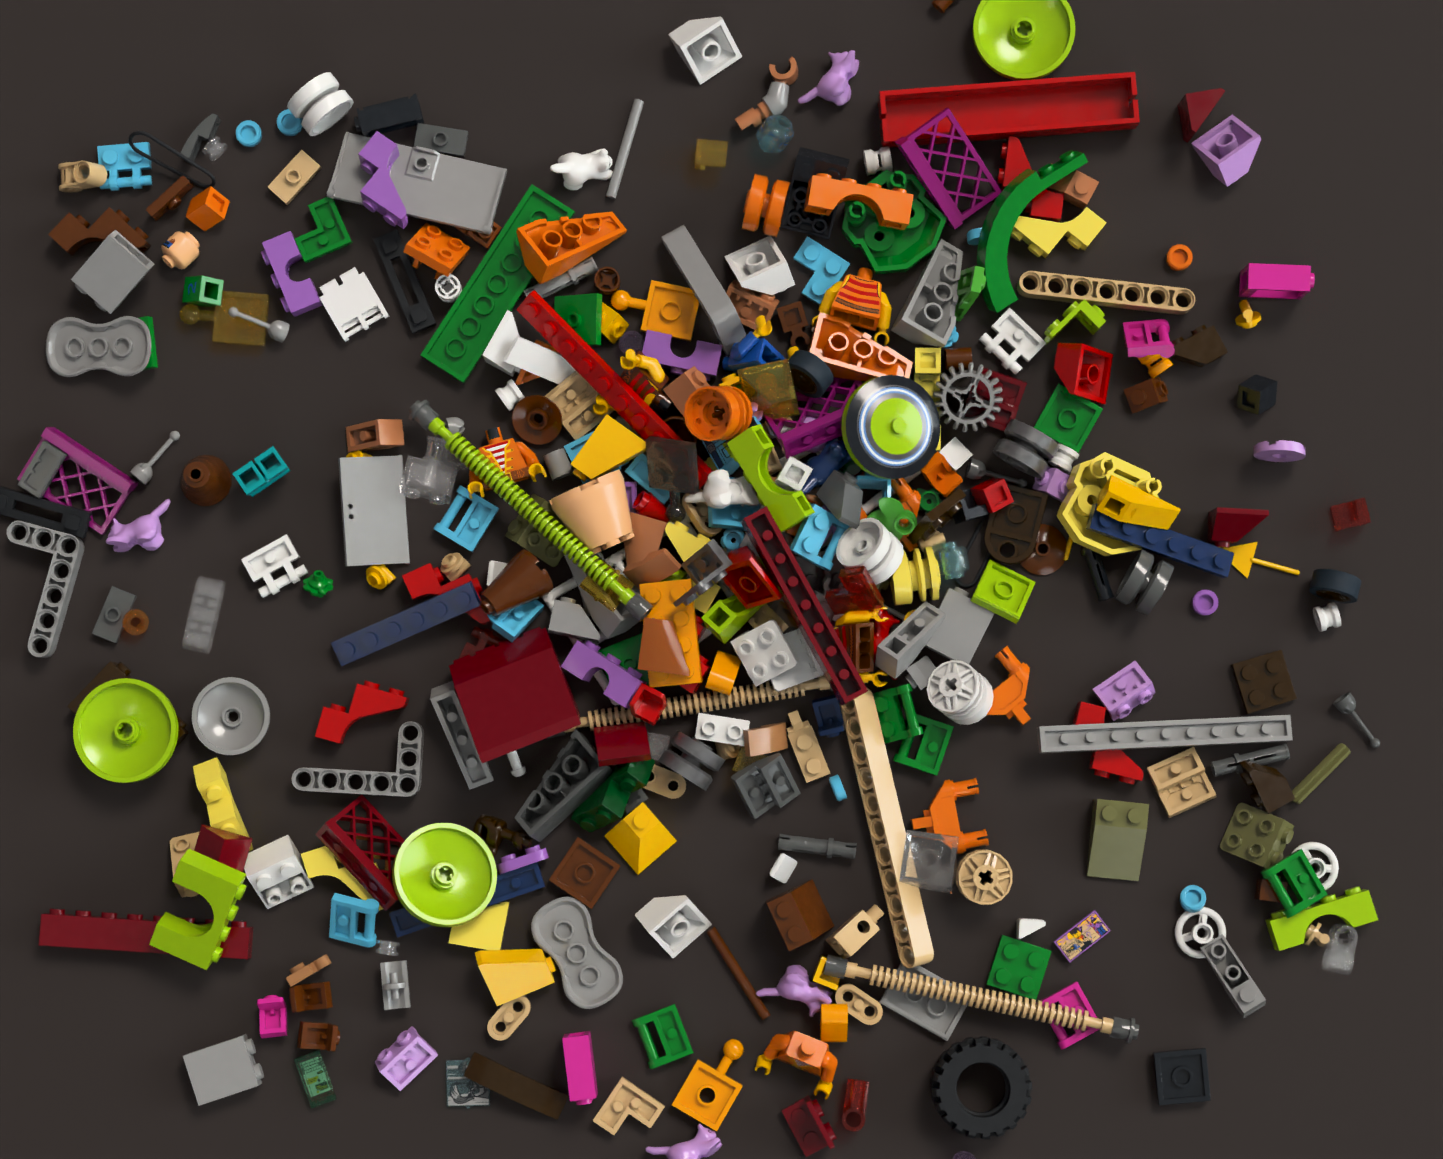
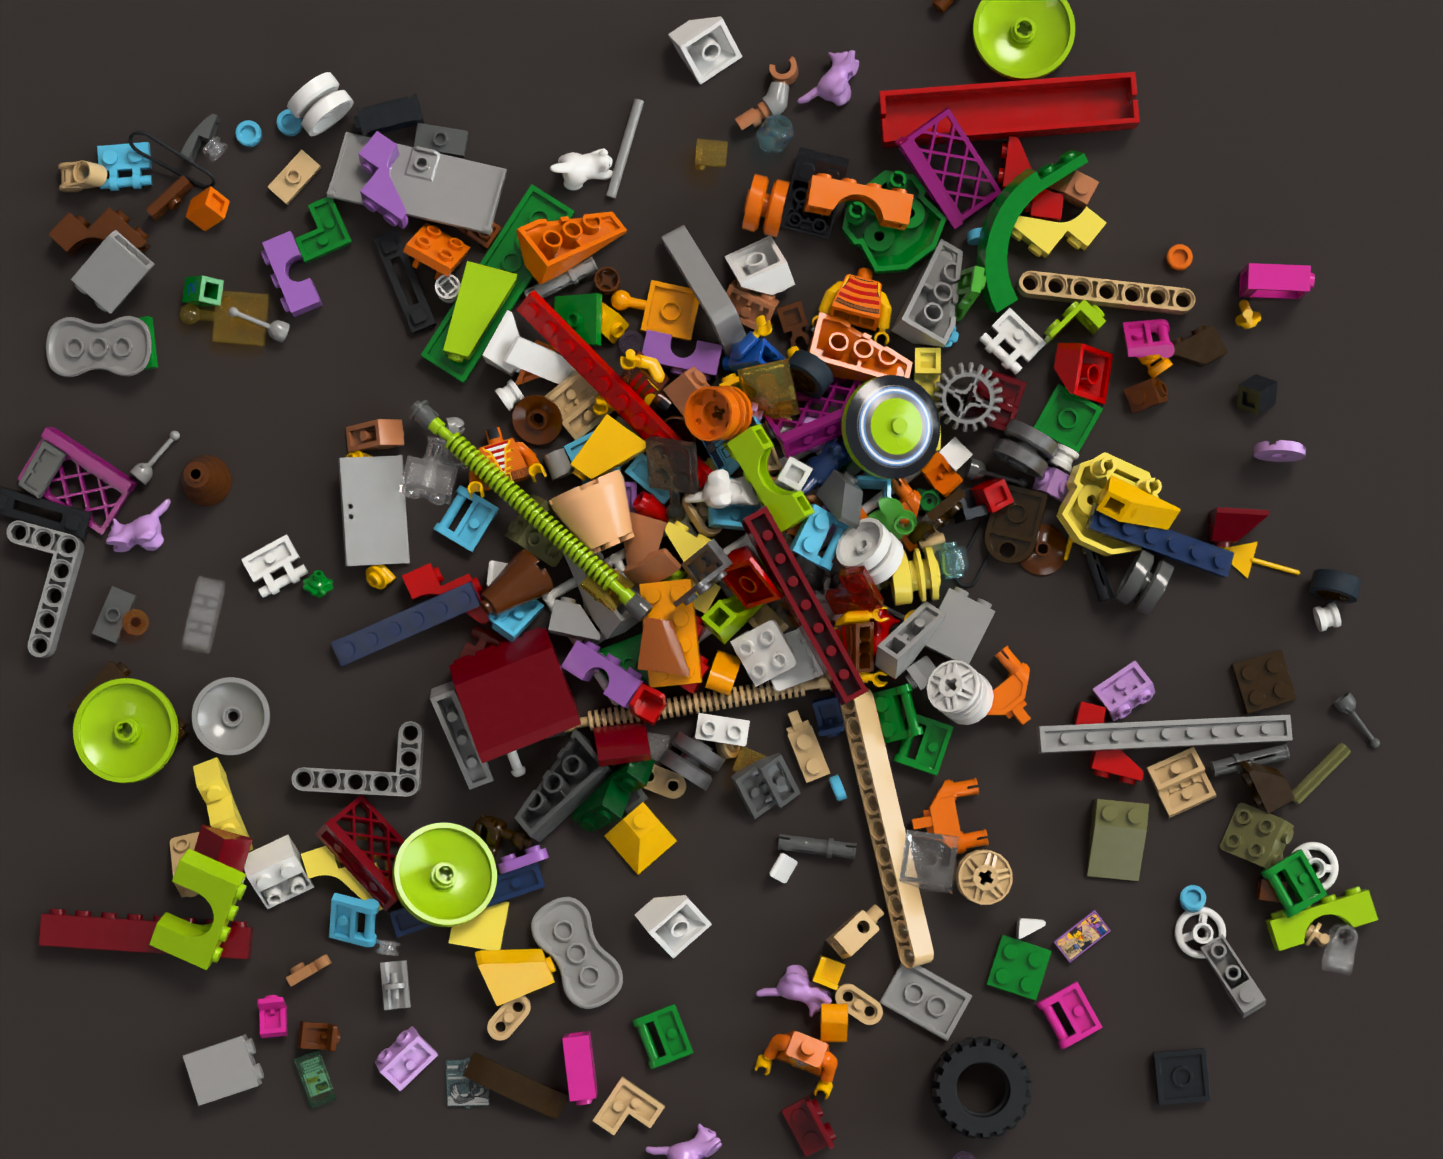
light nougat head [161,231,200,270] -> none
teal hips [232,446,291,497] -> none
reddish brown bracket [289,981,333,1013] -> none
red arch [315,680,409,744] -> none
white plate [319,267,390,342] -> none
tan plate [440,553,471,581] -> none
reddish brown plate [549,837,621,909] -> none
light orange plate [672,1039,744,1131] -> none
reddish brown bar [706,927,771,1020] -> none
medium azure plate [721,529,745,553] -> none
medium nougat slope [743,722,788,757] -> none
reddish brown slope [766,879,834,951] -> none
medium azure plate [794,236,851,306] -> none
tan hose [823,954,1139,1044] -> none
clear red piece [841,1078,870,1132] -> none
white wheel [863,146,893,176] -> none
reddish brown beam [945,347,972,372] -> none
lime tile [970,559,1036,624] -> none
dark red slope [1178,88,1225,143] -> none
lavender slope [1191,114,1261,187] -> none
medium lavender tile [1191,590,1218,616] -> none
clear red panel [1330,497,1371,531] -> none
none -> lime slope [443,261,518,363]

